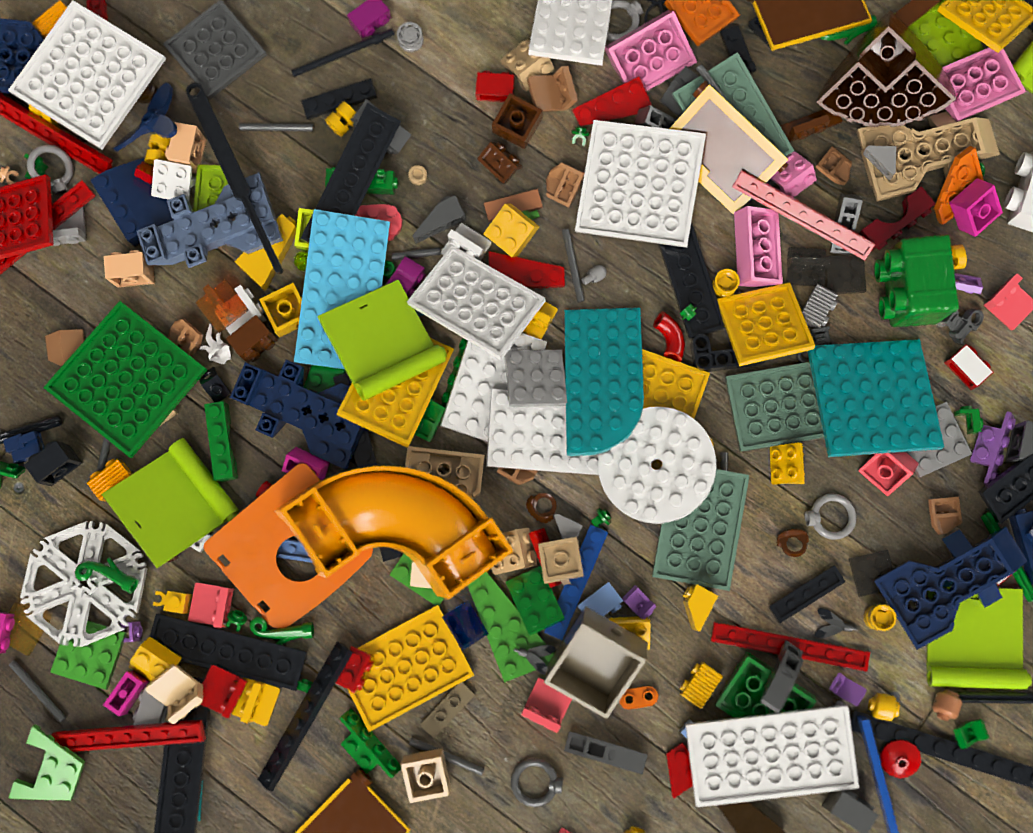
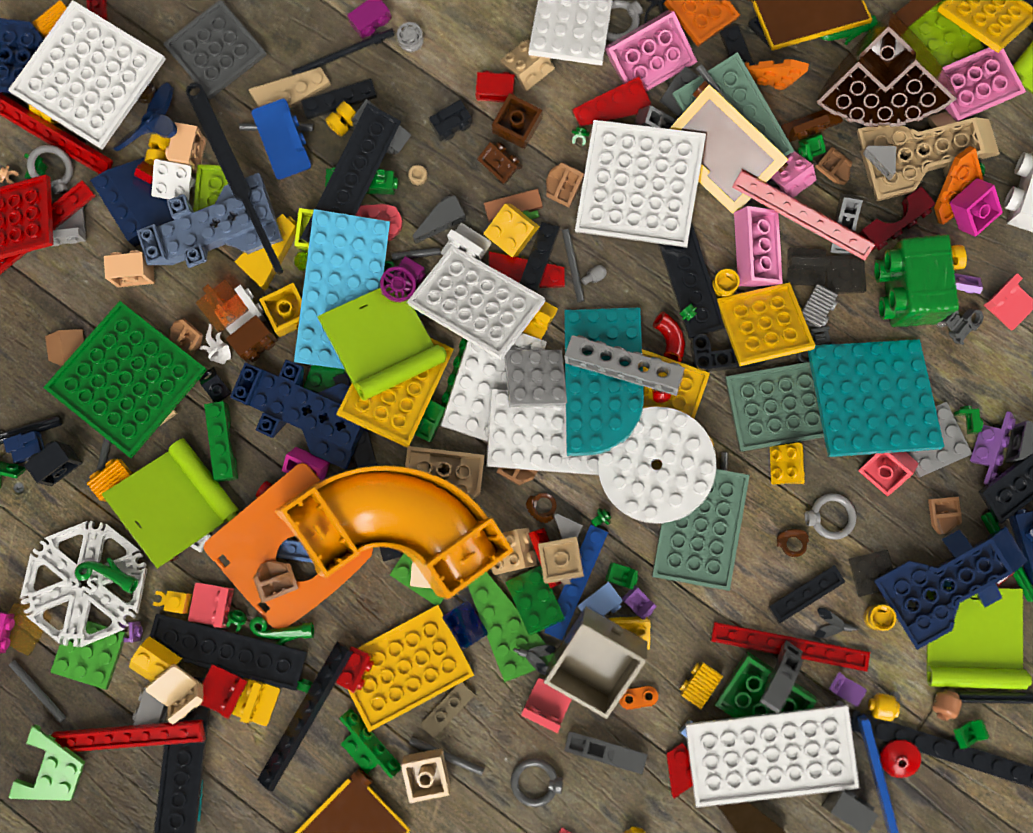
dark pink brick [103,670,149,716] -> none
medium nougat bracket [527,66,578,112] -> none
yellow slope [683,584,718,632] -> none
white brick [944,344,994,390] -> none
none -> tan wing [248,67,331,109]
none -> blue bracket [252,99,311,180]
none -> medium nougat slope [253,560,299,603]
none -> magenta wheel [380,267,416,302]
none -> black brick [428,100,472,141]
none -> black plate [520,222,560,293]
none -> light grey brick [565,335,685,396]
none -> green bracket [605,562,638,589]
none -> red tile [652,389,672,403]
none -> orange plate [744,59,809,90]
none -> green bracket [798,133,826,162]

